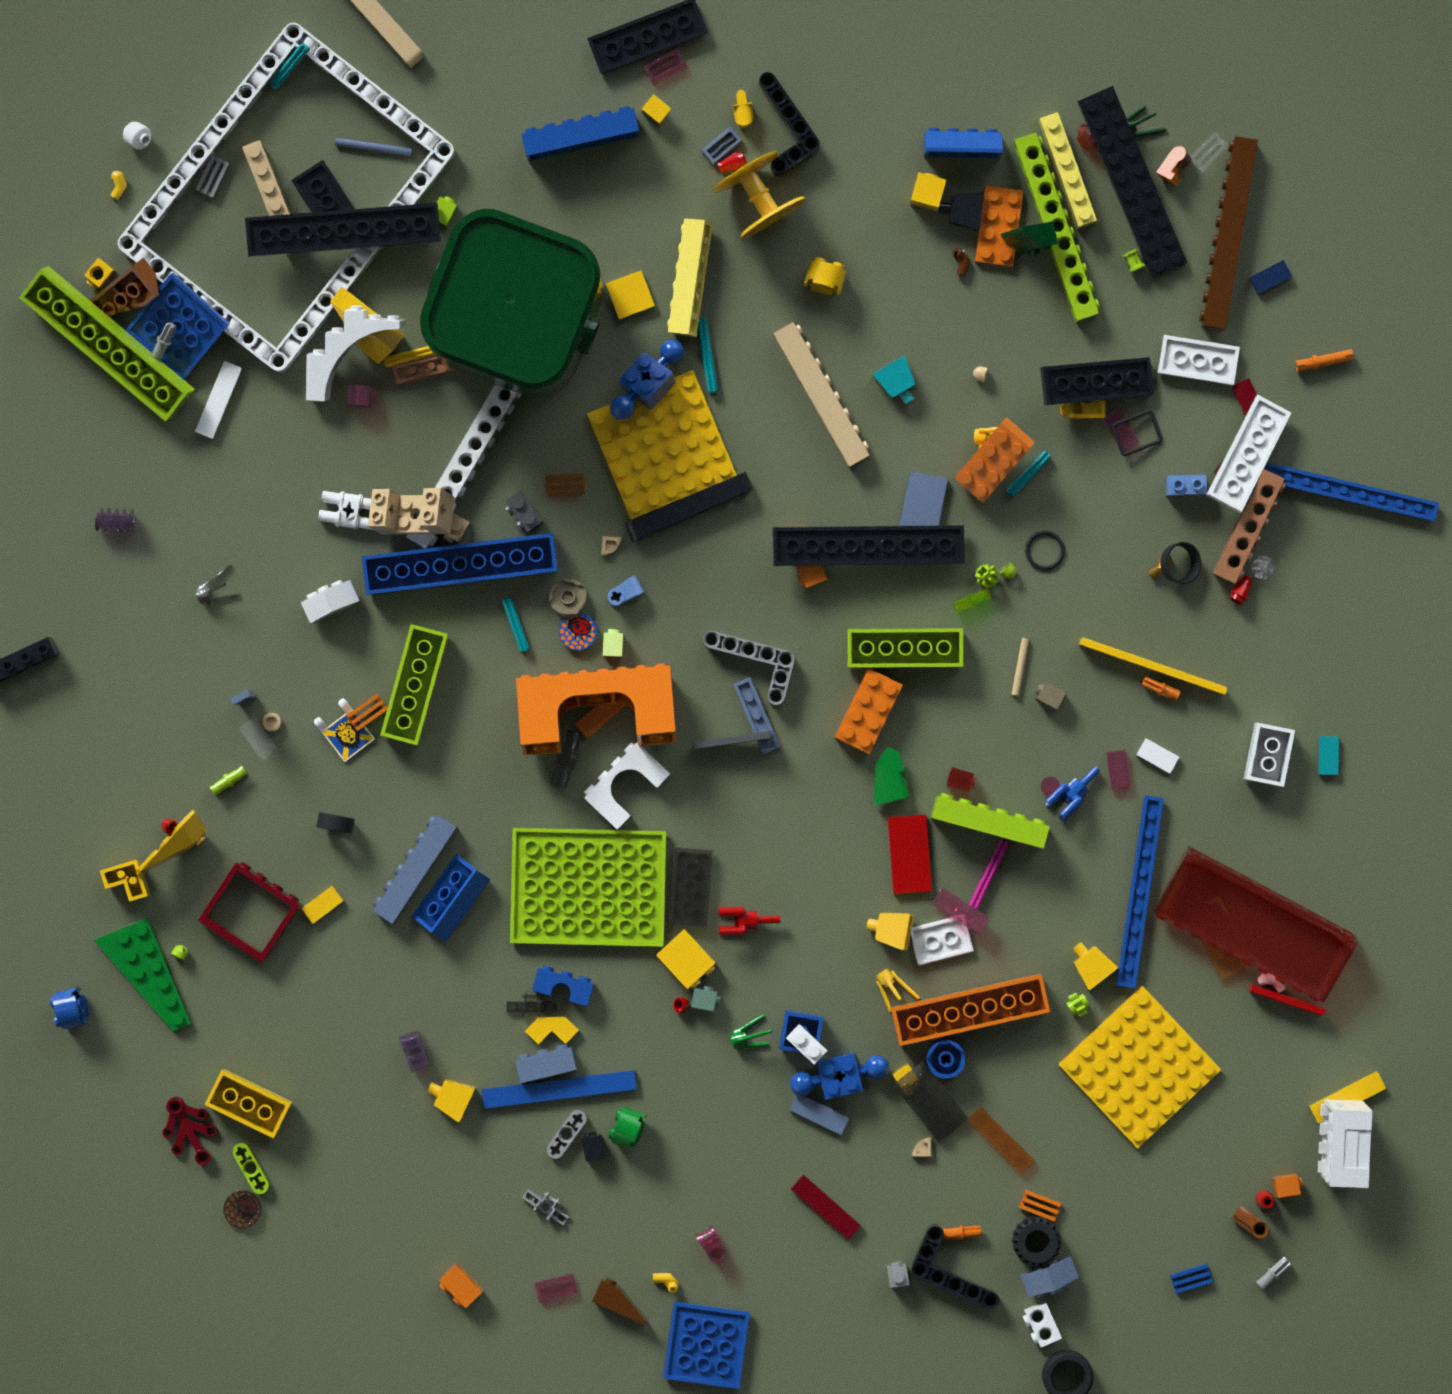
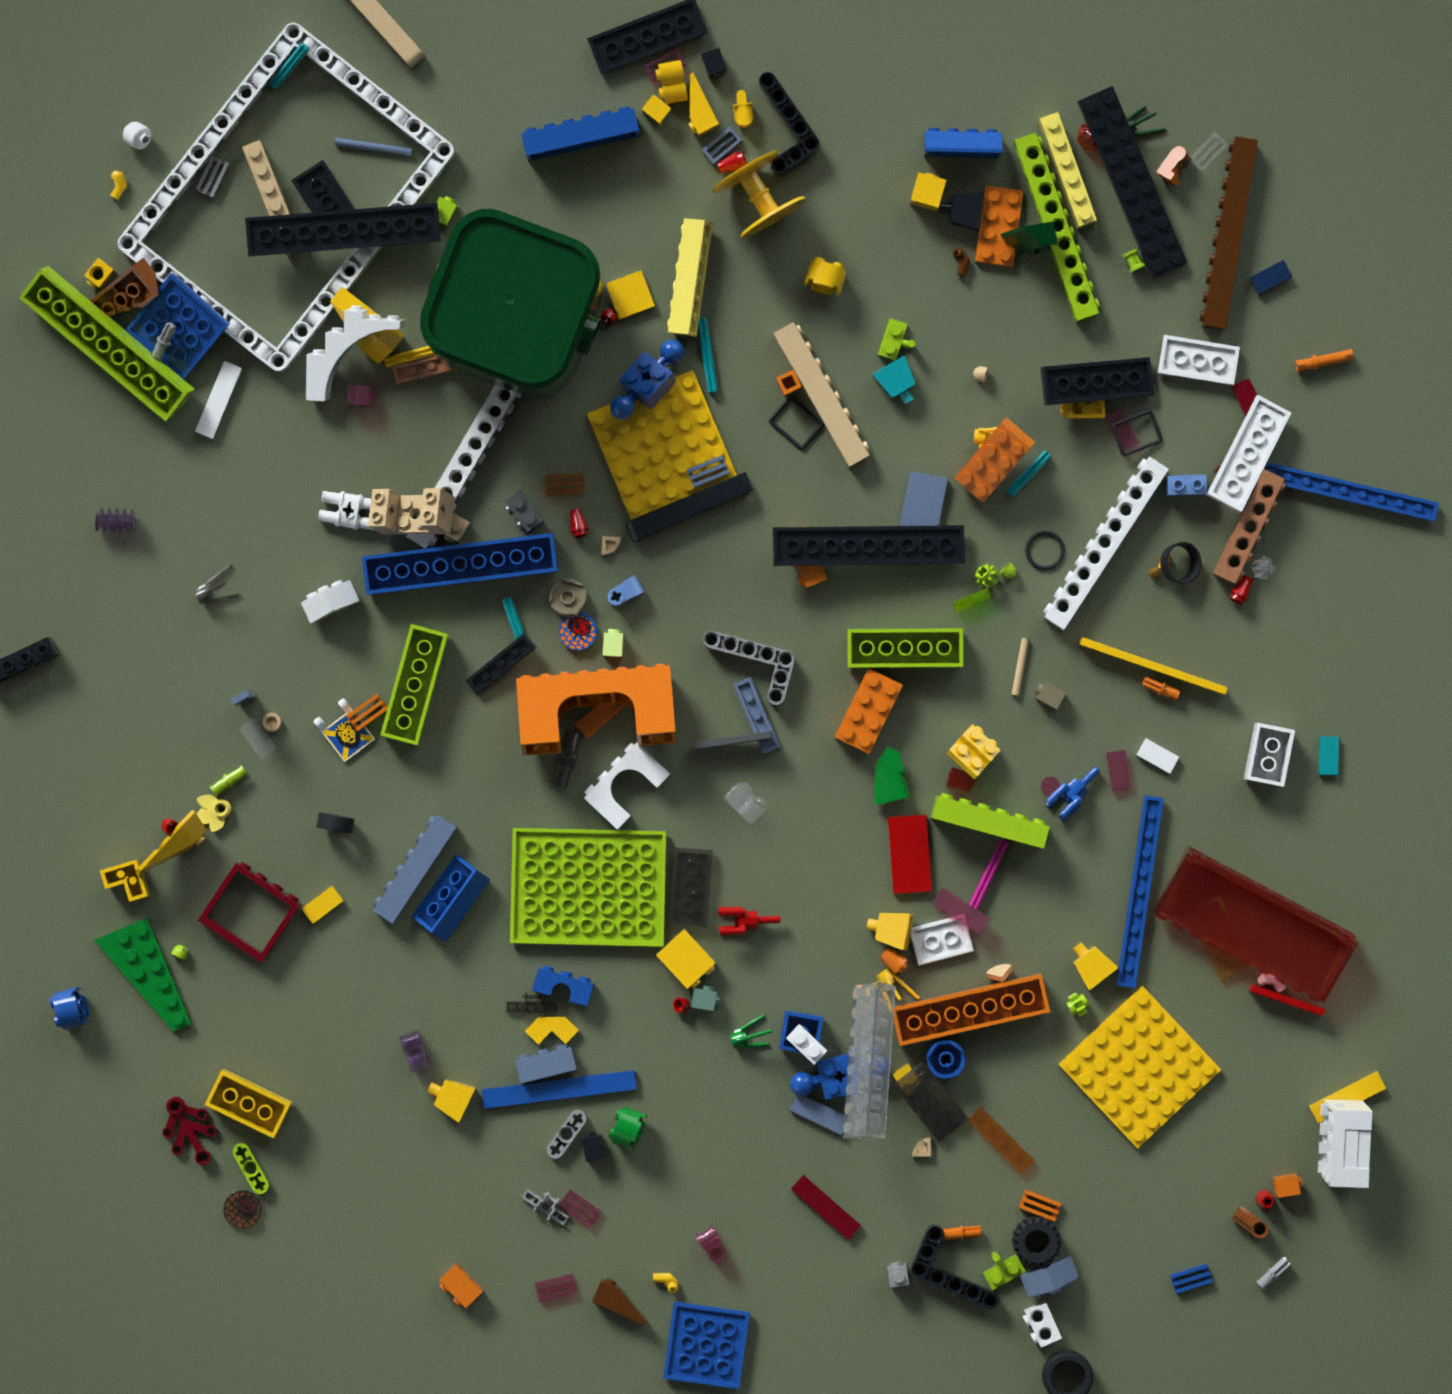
none -> light yellow plate [197,794,231,832]
none -> black tile [466,633,537,695]
none -> clear pink tile [559,1189,601,1227]
none -> red cone [569,509,589,538]
none -> red hinge [600,308,617,325]
none -> yellow brick [655,60,688,104]
none -> sand blue tile [687,456,729,488]
none -> yellow slope [688,73,719,137]
none -> black brick [701,48,727,80]
none -> clear brick [724,782,767,825]
none -> black piece [769,396,823,450]
none -> orange brick [776,370,802,397]
none -> clear brick [843,982,896,1142]
none -> lime plate [878,318,915,361]
none -> orange brick [879,947,908,974]
none -> yellow plate [946,724,1000,779]
none -> lime plate [983,1252,1026,1290]
none -> tan tile [986,964,1013,982]
none -> white brick [1043,457,1169,630]

